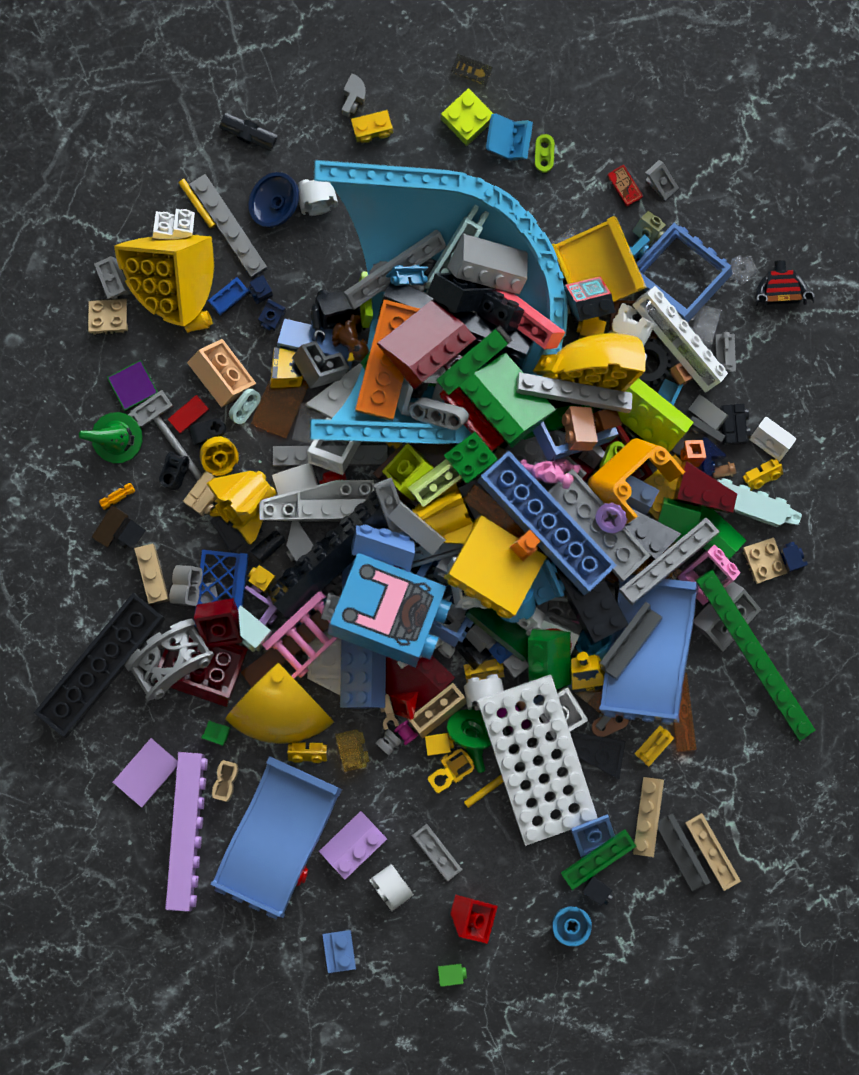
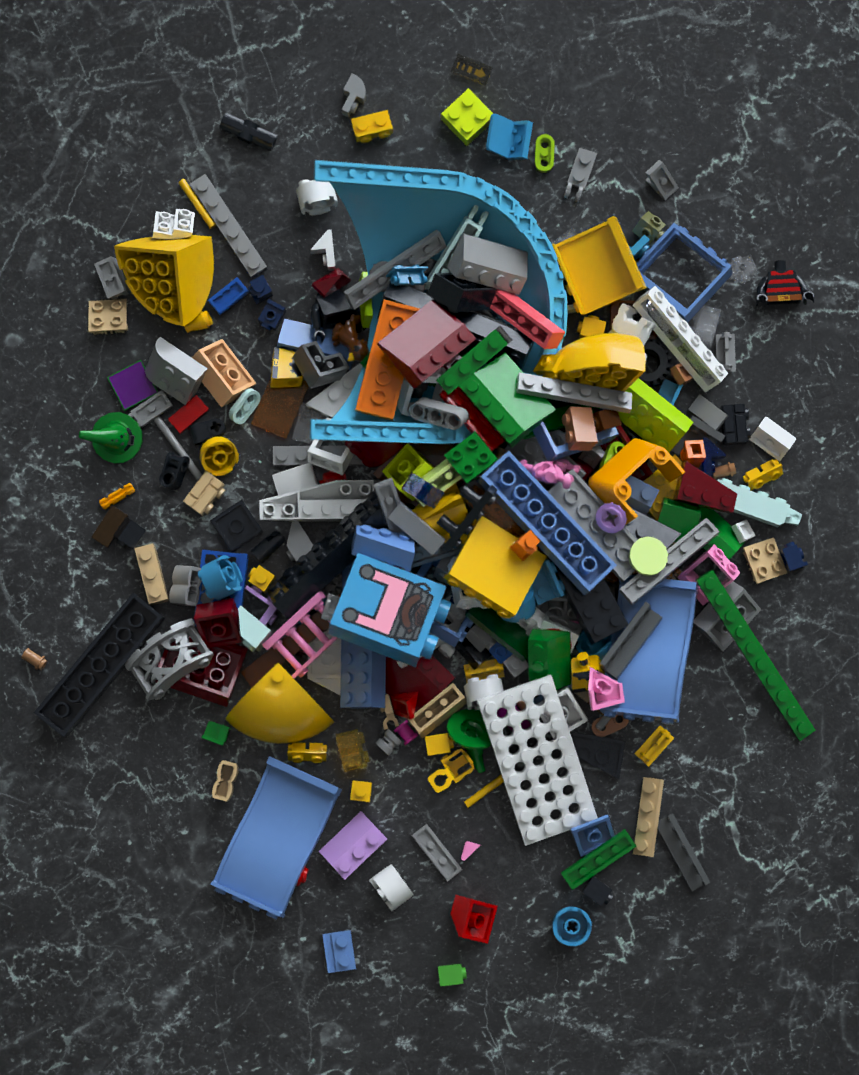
lavender tile [113,738,178,808] -> none
lavender brick [166,752,208,911] -> none
yellow brick [206,471,277,544] -> none
dark blue dish [249,172,299,228] -> none
black brick [477,291,525,331] -> none
black slope [564,276,616,323] -> none
tile [607,165,643,207] -> none
clear orange tile [673,673,697,752] -> none
tan plate [685,813,741,891] -> none
none -> medium nougat pin [21,648,47,670]
none -> light grey brick [145,337,208,405]
none -> dark azure brick [198,555,243,600]
none -> white slope [311,229,335,271]
none -> dark red slope [311,268,351,298]
none -> dark red slope [344,441,403,468]
none -> yellow brick [350,780,372,802]
none -> clear blue slope [401,472,445,509]
none -> black plate [436,485,498,553]
none -> bright pink slope [461,841,480,861]
none -> light grey hinge [564,147,597,202]
none -> bright pink slope [588,667,625,710]
none -> yellowish green tile [629,537,668,576]
none -> white tile [731,519,755,543]

